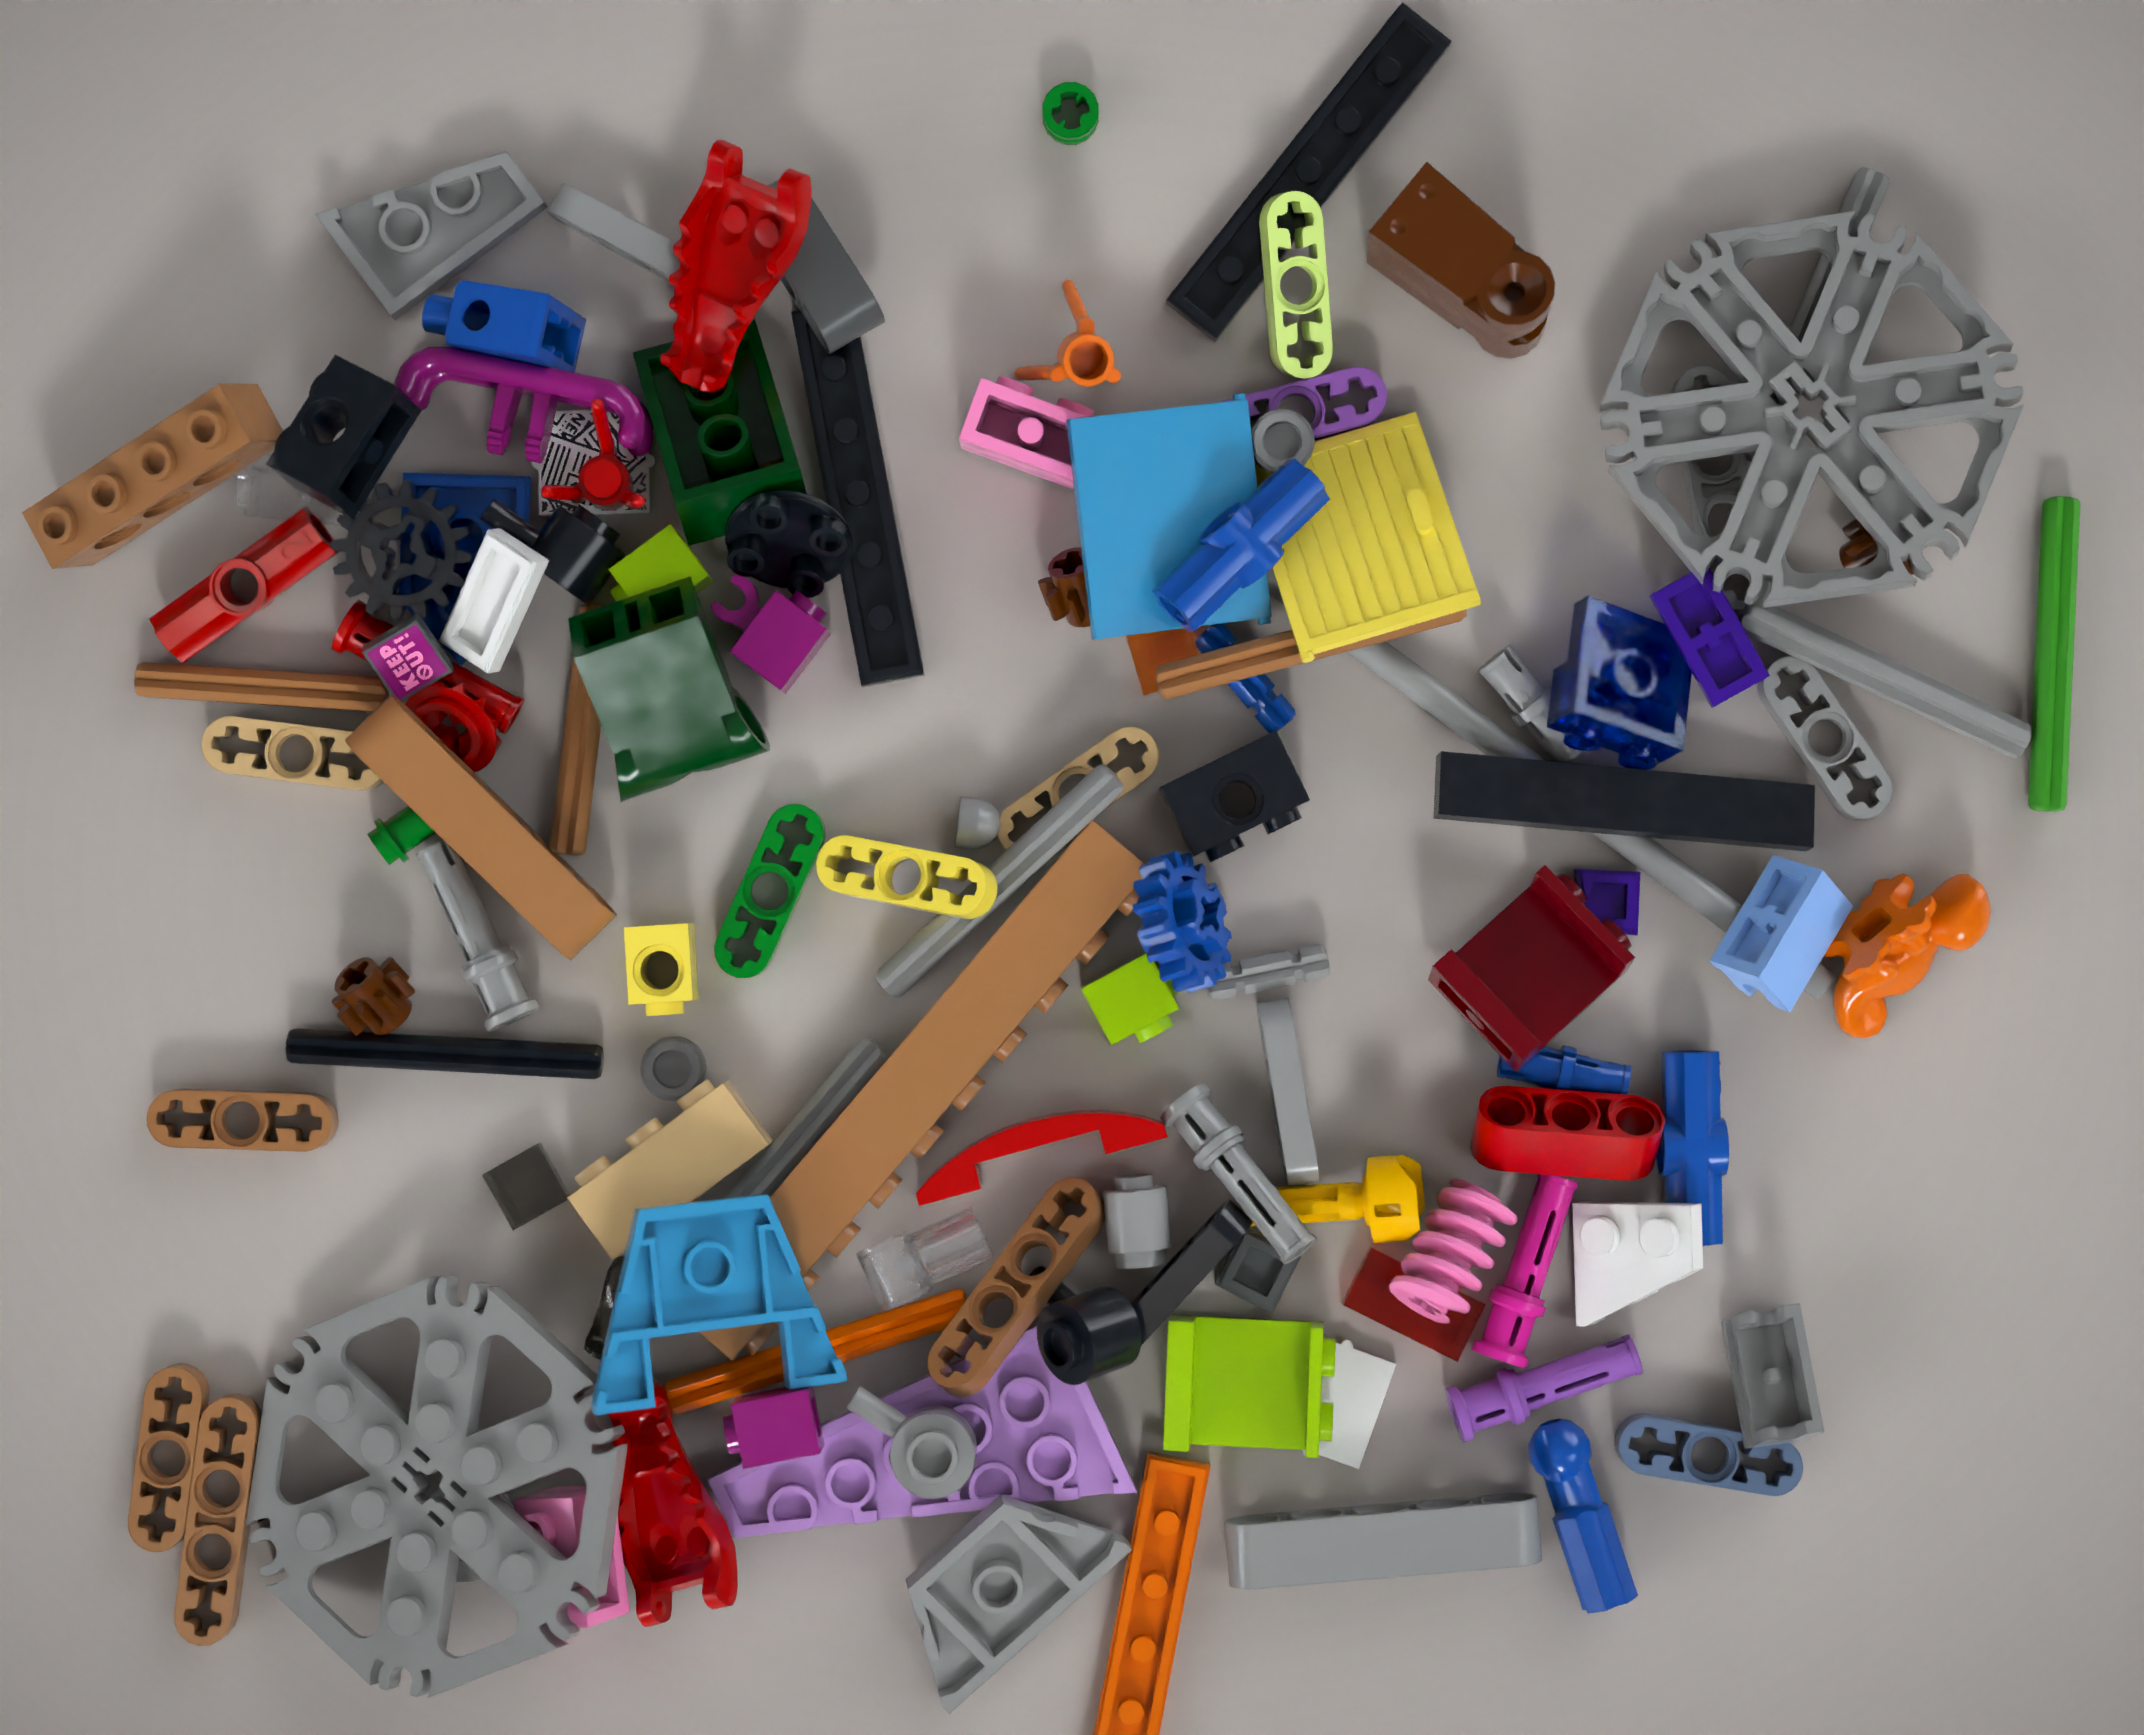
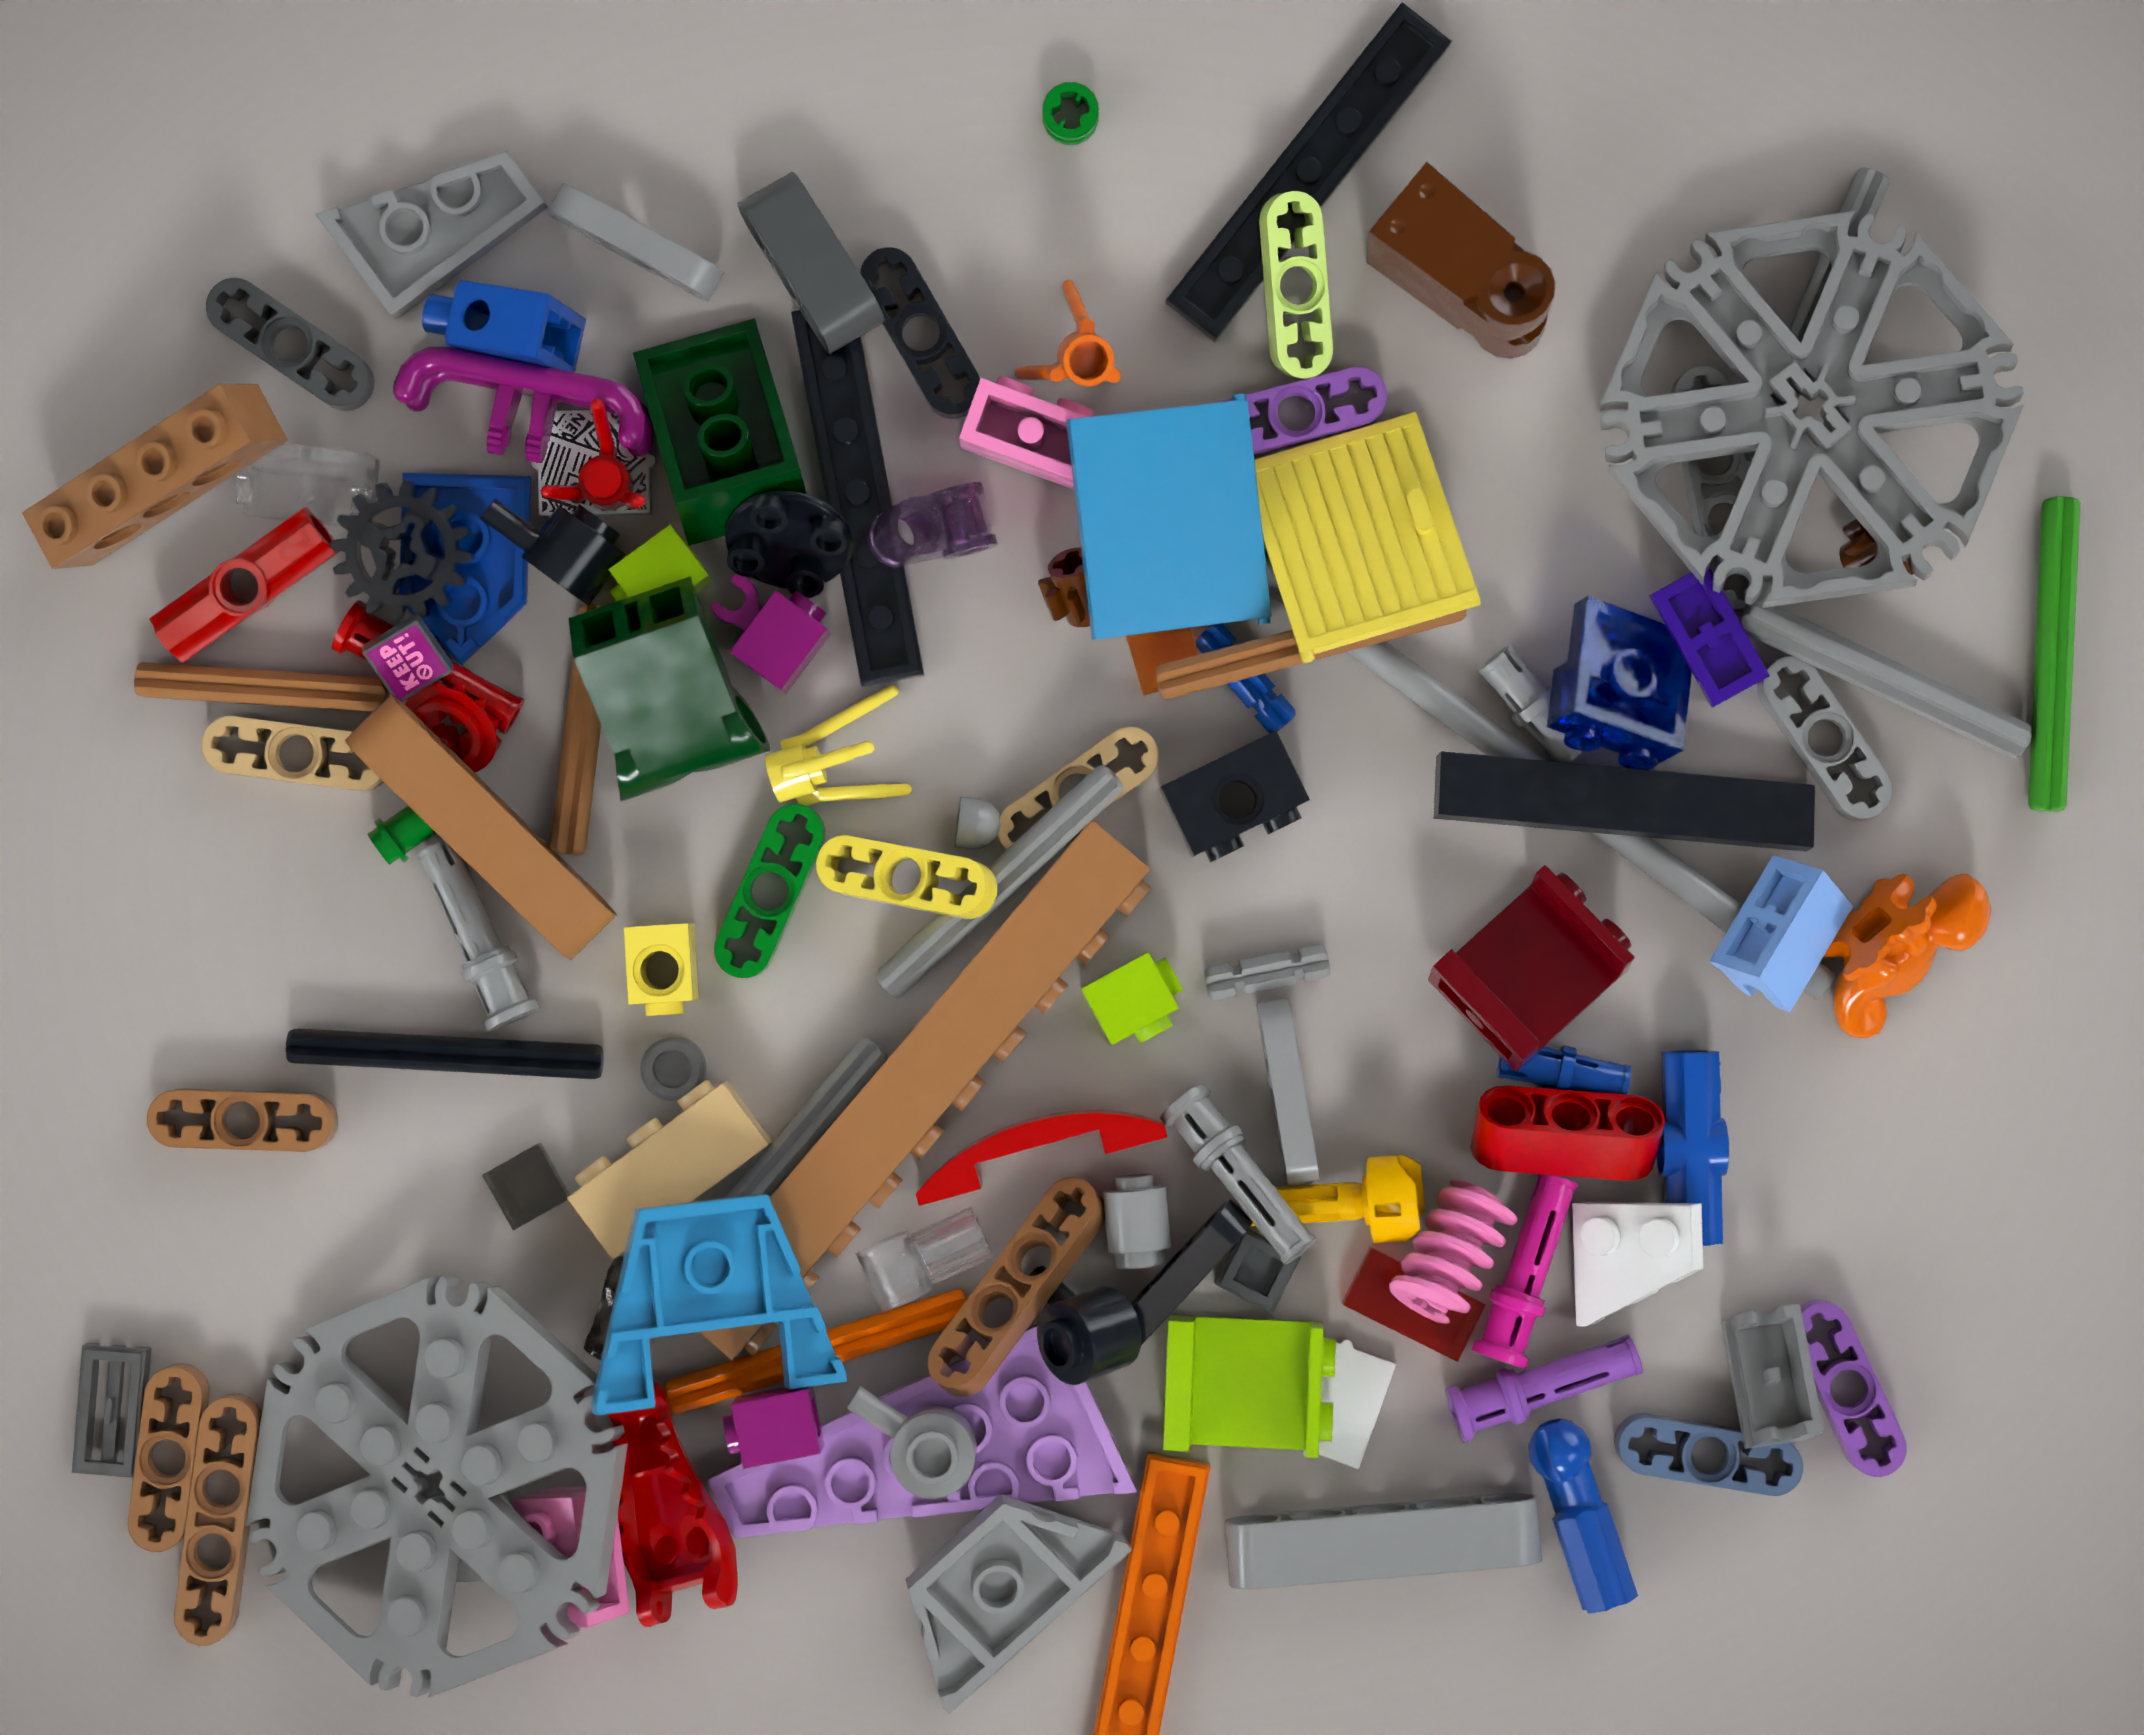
black brick [266,354,421,520] -> none
reddish brown gear [331,957,415,1036] -> none
white tile [439,528,549,673] -> none
red animal [660,140,812,392] -> none
blue gear [1133,851,1232,993] -> none
blue piece [1152,458,1330,631] -> none
light grey tile [1251,409,1315,474] -> none
dark purple tile [1574,869,1641,936] -> none
none -> flat silver tile [72,1343,152,1478]
none -> dark grey beam [206,278,374,411]
none -> light yellow plant [765,685,912,806]
none -> black beam [860,247,980,419]
none -> clear purple piece [867,482,998,567]
none -> medium lavender beam [1800,1300,1907,1477]

